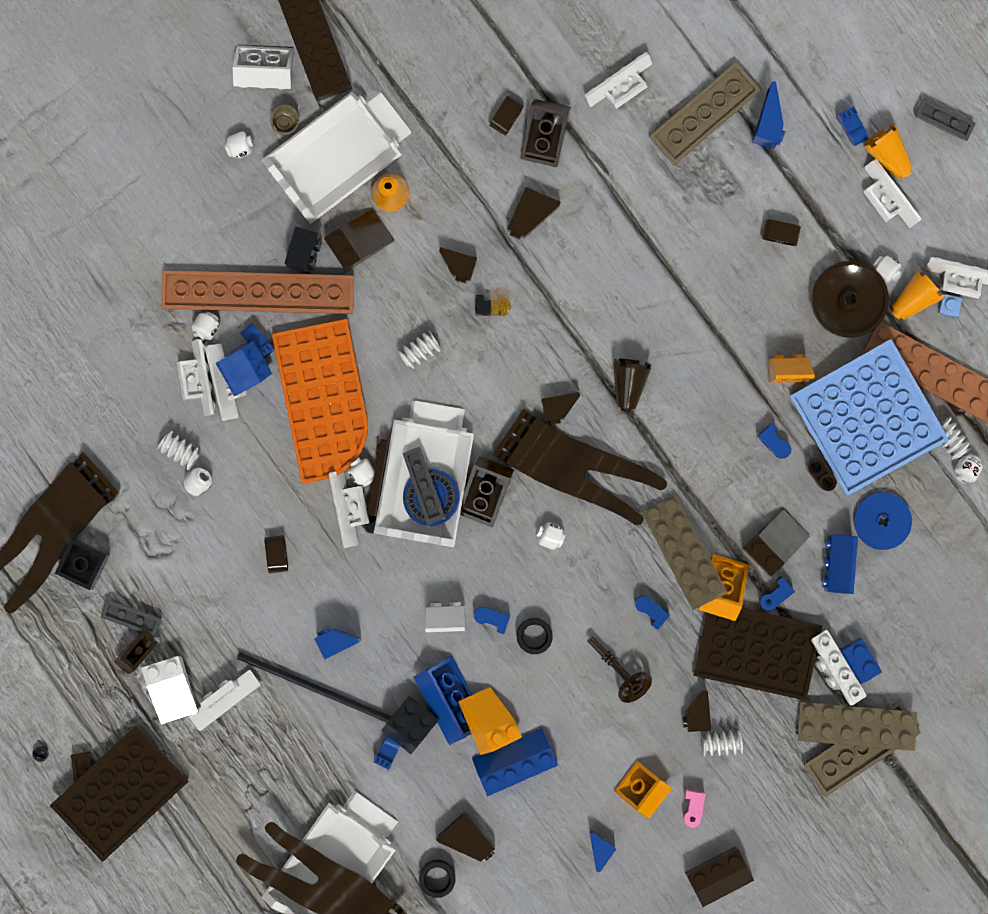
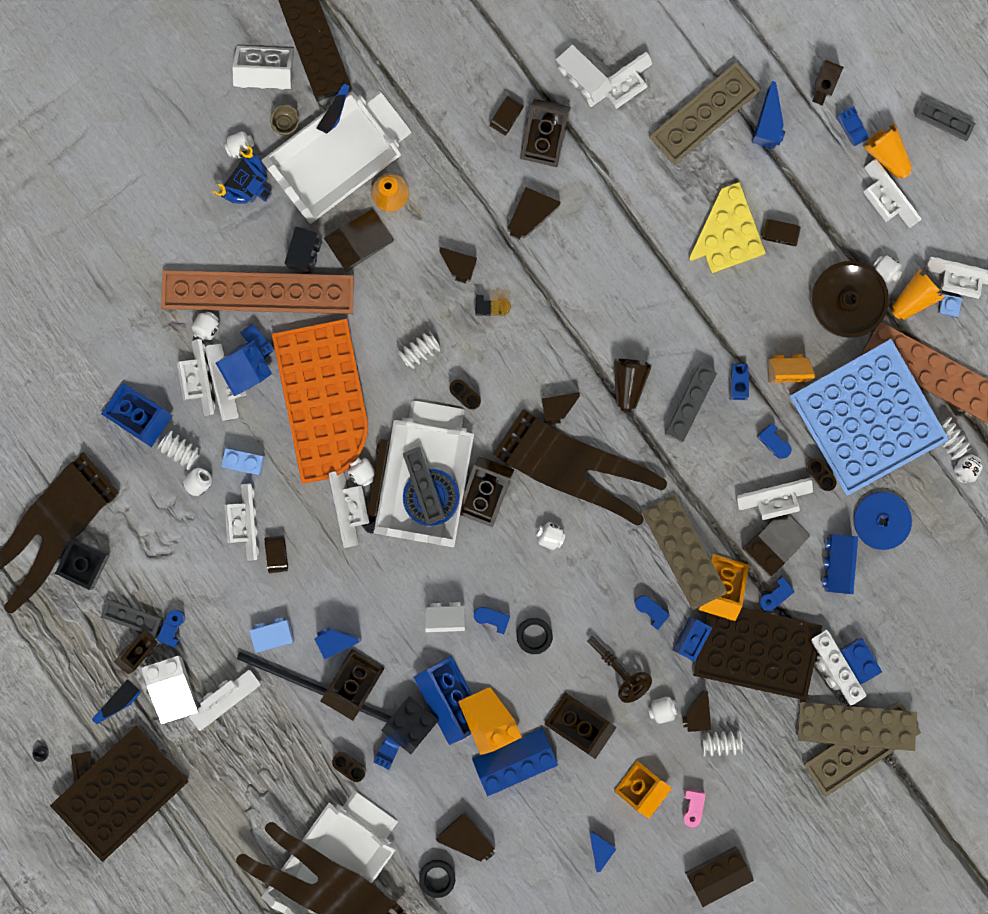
none -> black sticker [92,680,141,724]
none -> blue slope [101,382,173,448]
none -> blue leg [157,610,185,648]
none -> torso [212,144,272,204]
none -> light blue brick [221,448,265,476]
none -> white bracket [224,483,259,561]
none -> light blue brick [249,617,294,653]
none -> black sticker [316,84,349,134]
none -> dark brown slope [320,649,384,721]
none -> dark brown beam [332,752,366,782]
none -> dark brown beam [449,379,481,410]
none -> dark brown slope [544,692,617,759]
none -> white brick [555,45,612,103]
none -> white head [649,697,678,724]
none -> dark grey brick [665,365,717,443]
none -> blue panel [673,616,712,662]
none -> light yellow wing [689,182,766,274]
none -> blue leg [730,363,749,400]
none -> white bracket [737,478,813,520]
none -> dark brown torso [812,60,844,106]

